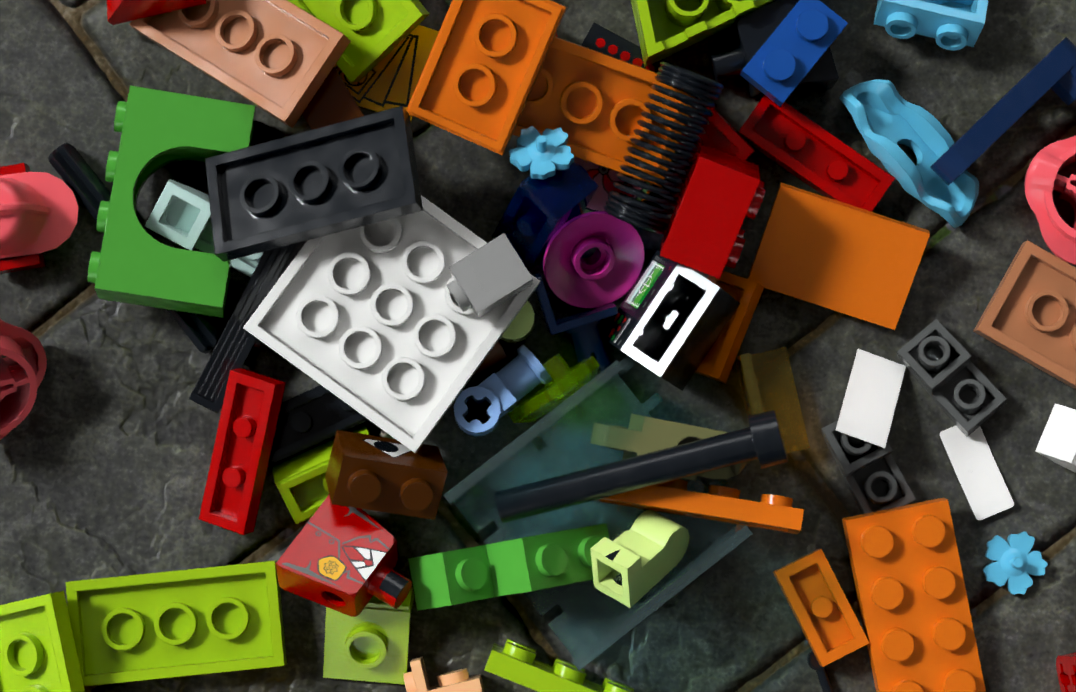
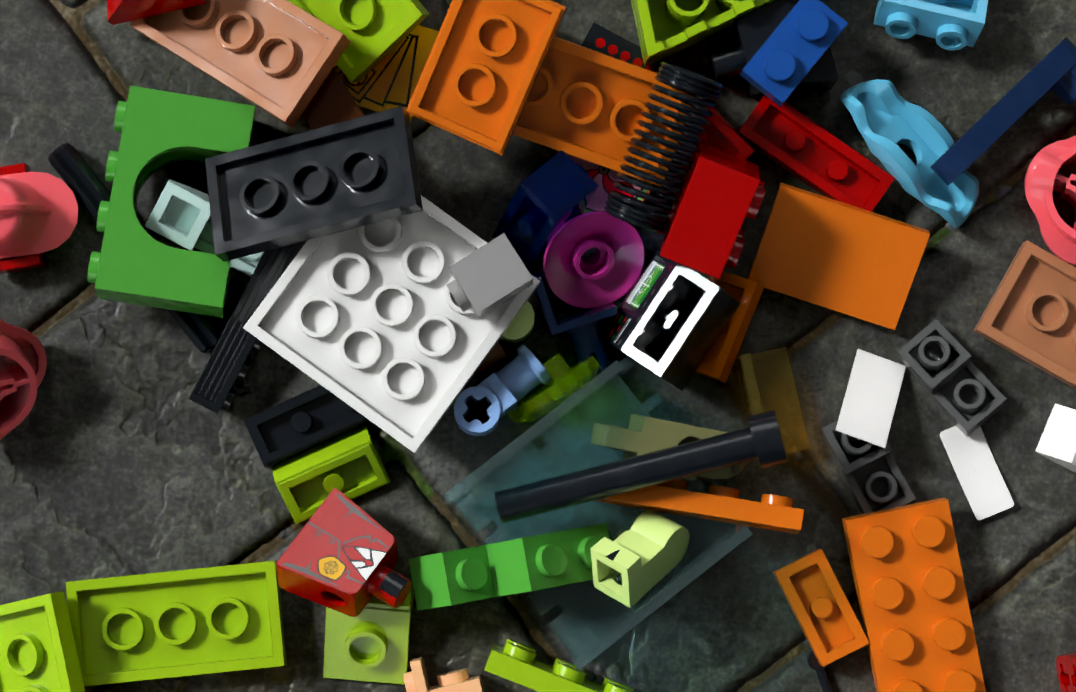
red plate [199,368,286,535] -> none
reddish brown brick [325,430,448,520] -> none
medium azure plant [509,126,574,180] -> none
medium azure plant [982,531,1048,595] -> none

